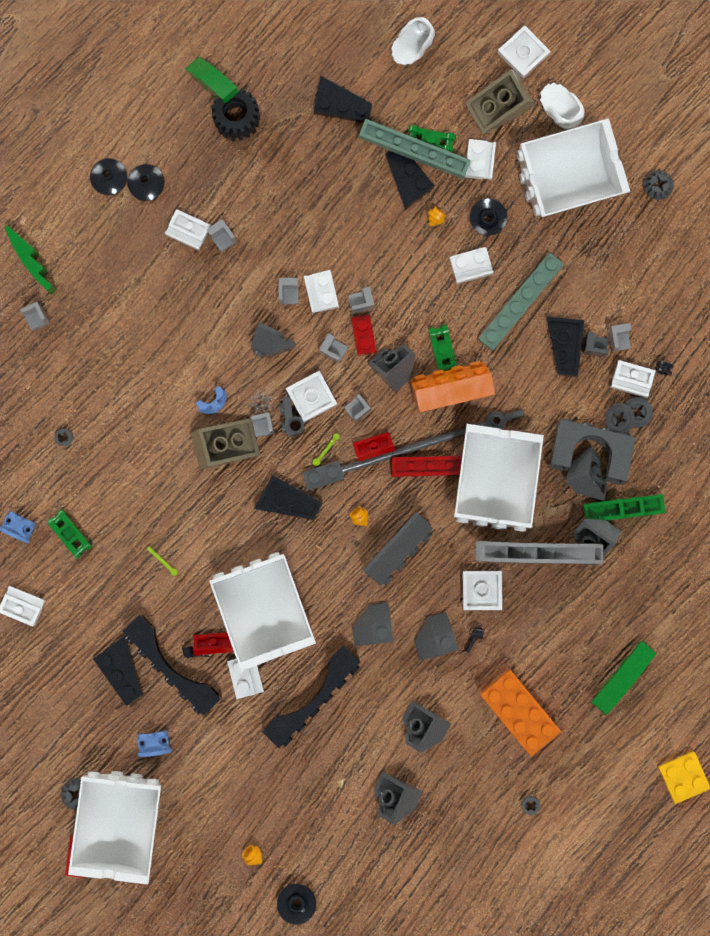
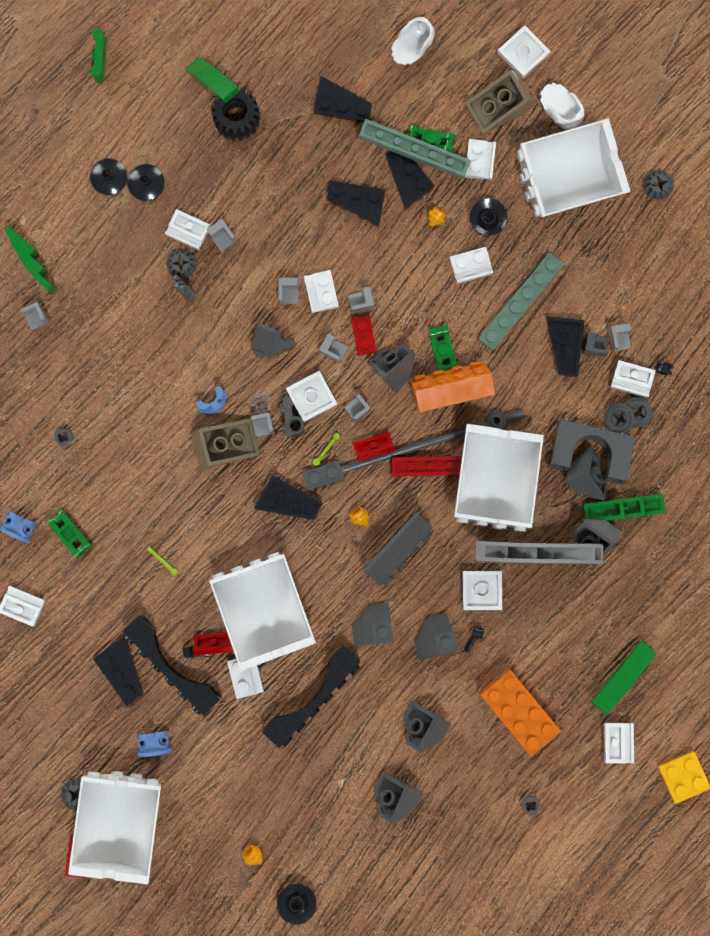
none -> green plate [90,29,107,83]
none -> dark grey gear [166,249,197,279]
none -> dark grey gear [171,276,195,302]
none -> black wing [327,180,385,228]
none -> white plate [604,723,634,763]

